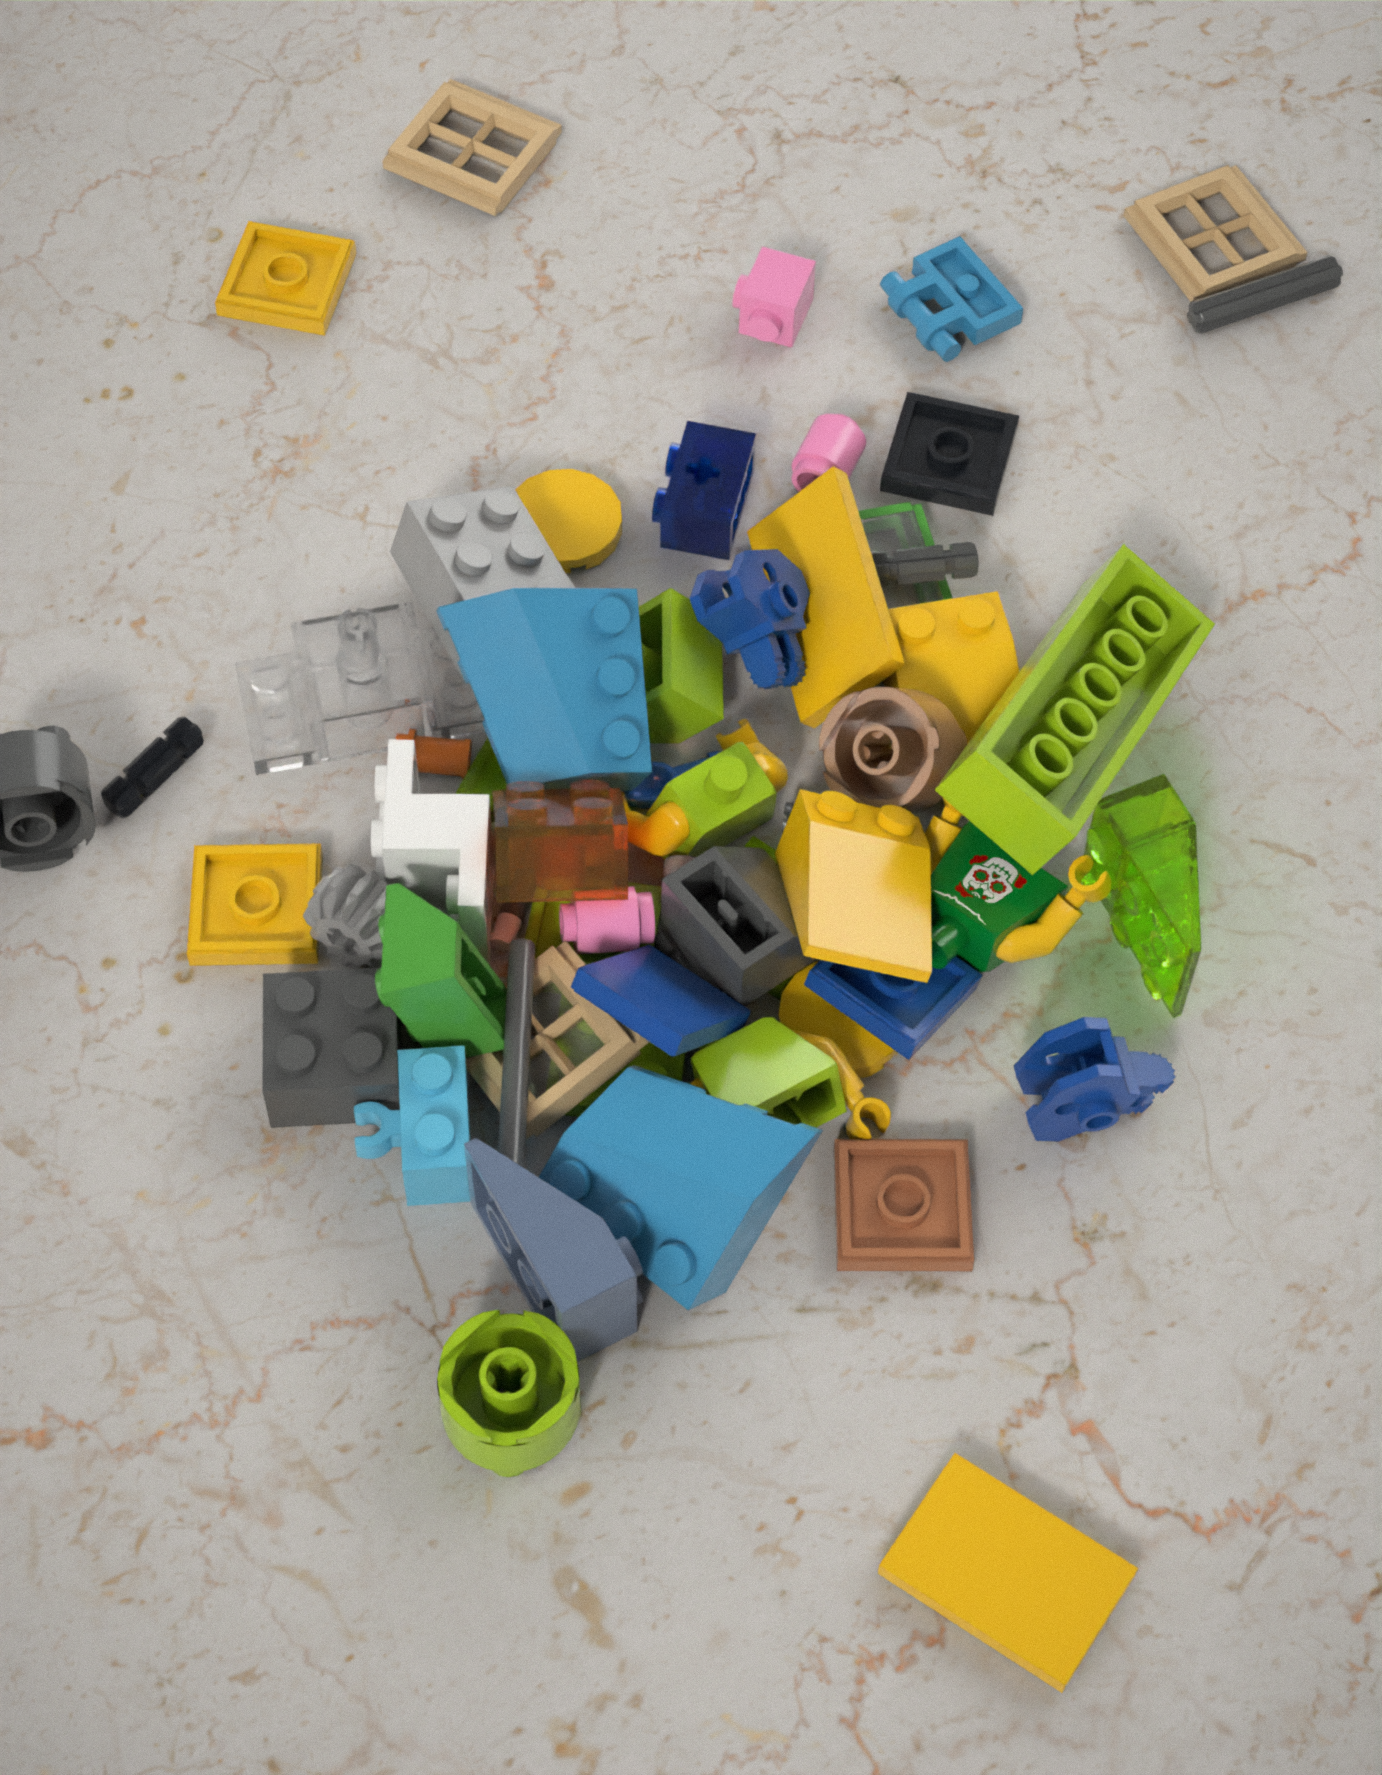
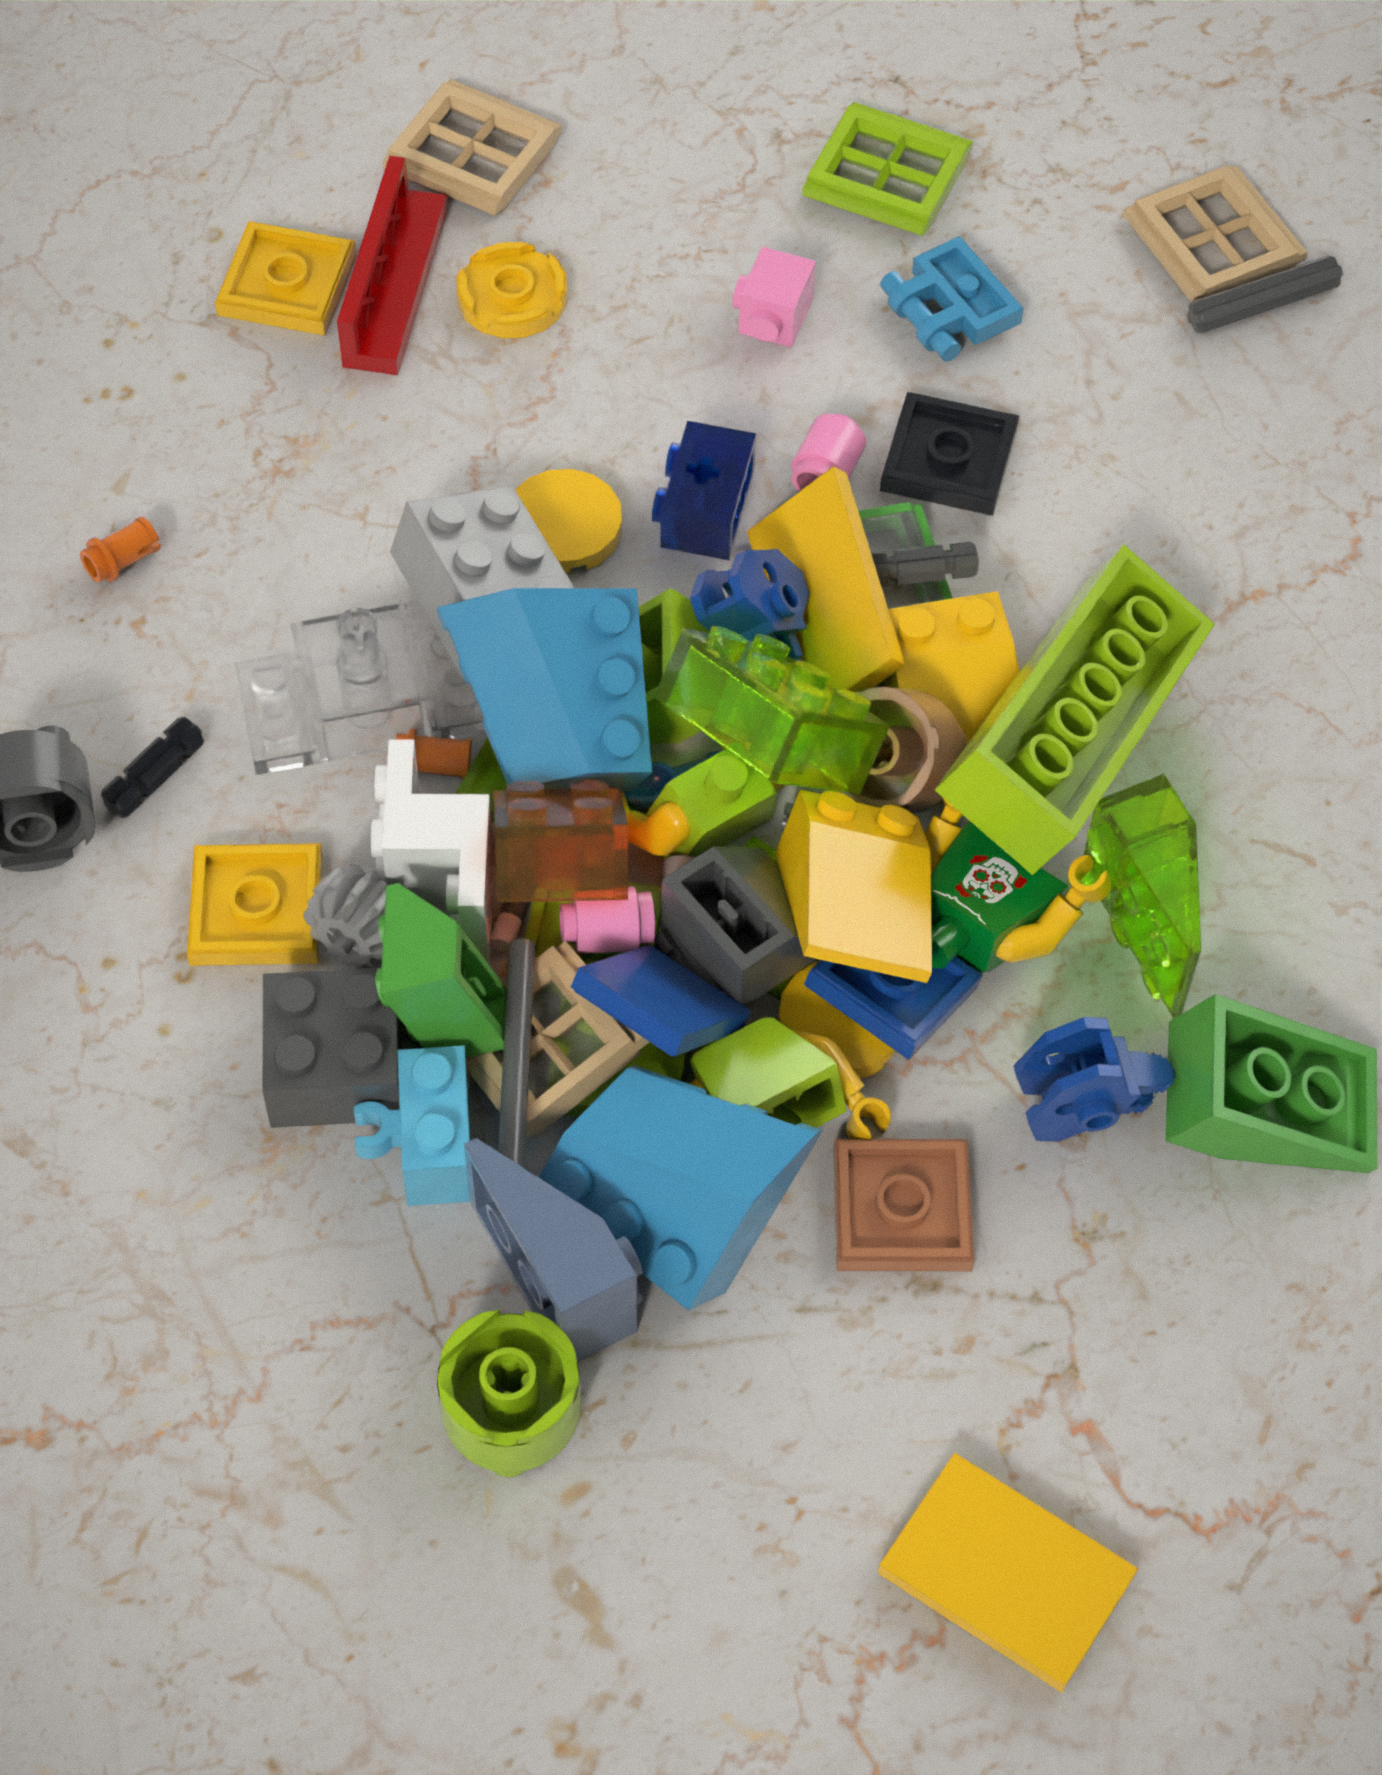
none -> orange pin [80,517,161,583]
none -> red fence [337,155,447,376]
none -> yellow tile [456,242,567,339]
none -> clear neon green brick [654,626,890,794]
none -> lime piece [802,102,973,236]
none -> bright green slope [1165,994,1377,1173]

